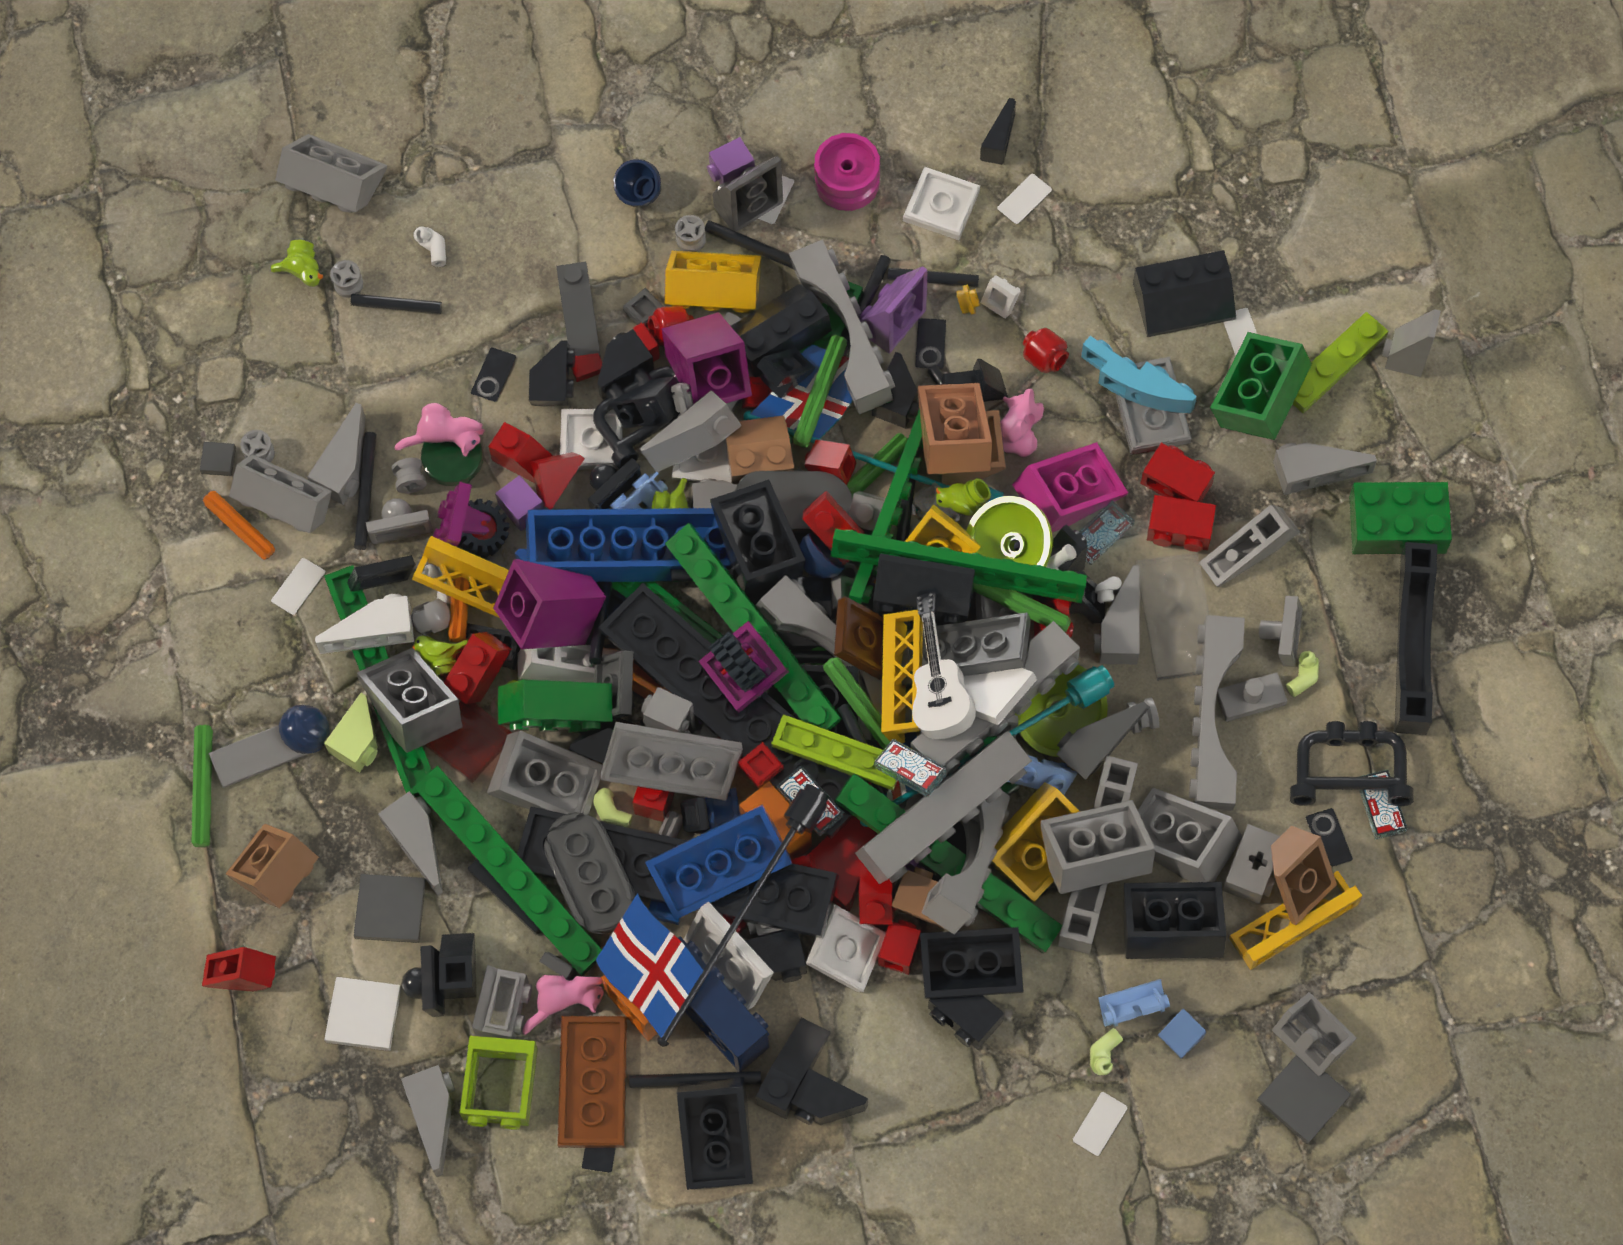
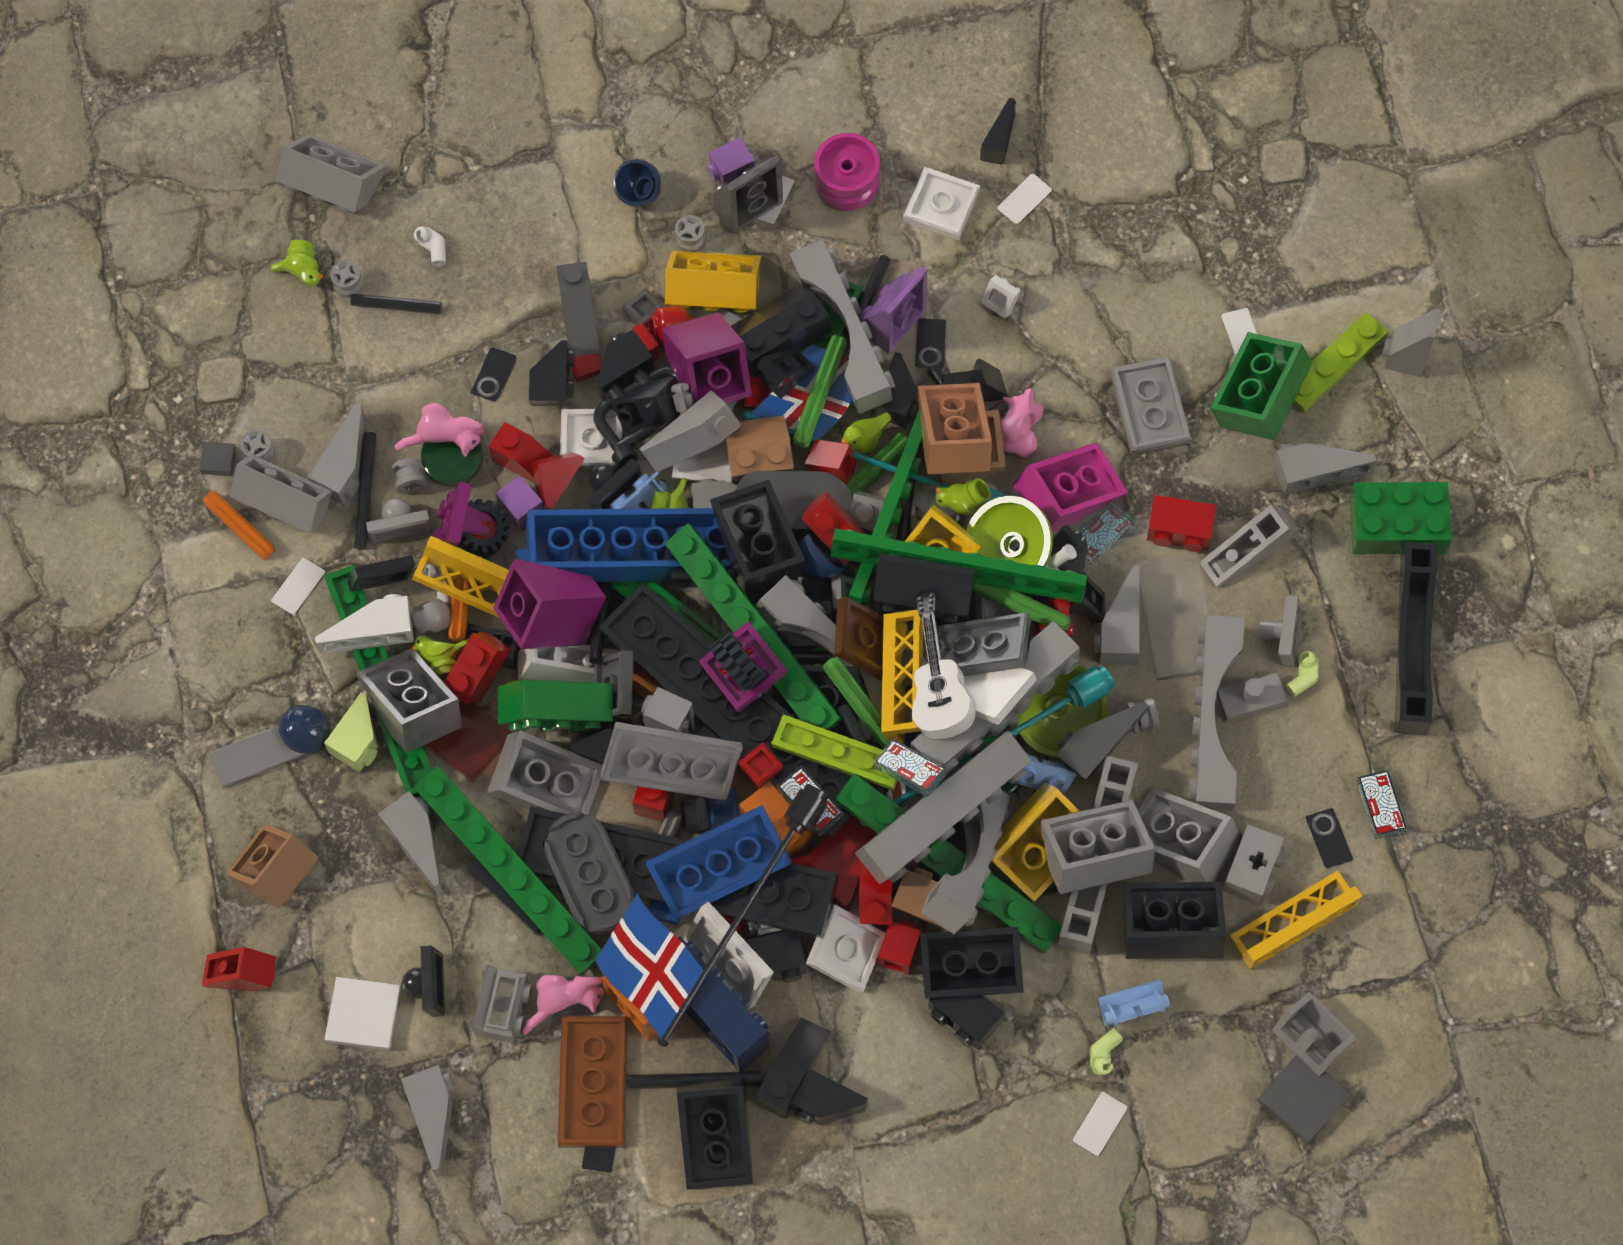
bright green axle [191,725,213,847] -> none
dark grey tile [354,874,426,943] -> none
black slope [439,933,477,999] -> none
lime window [460,1036,538,1130] -> none
dark grey tile [539,952,578,981] -> none
yellowish green arm [593,788,633,828] -> none
black bar [705,220,793,269] -> none
black bar [888,267,979,287] -> none
yellow plate [956,284,980,315] -> none
red head [1023,328,1069,373] -> none
medium azure slope [1081,336,1197,413] -> none
white arm [1095,576,1122,603] -> none
black slope [1133,250,1236,337] -> none
red brick [1140,442,1215,502] -> none
medium blue slope [1158,1009,1206,1059] -> none
medium nougat slope [1271,826,1337,925] -> none
black bar [1290,721,1414,806] -> none
none -> lime animal [841,413,891,454]

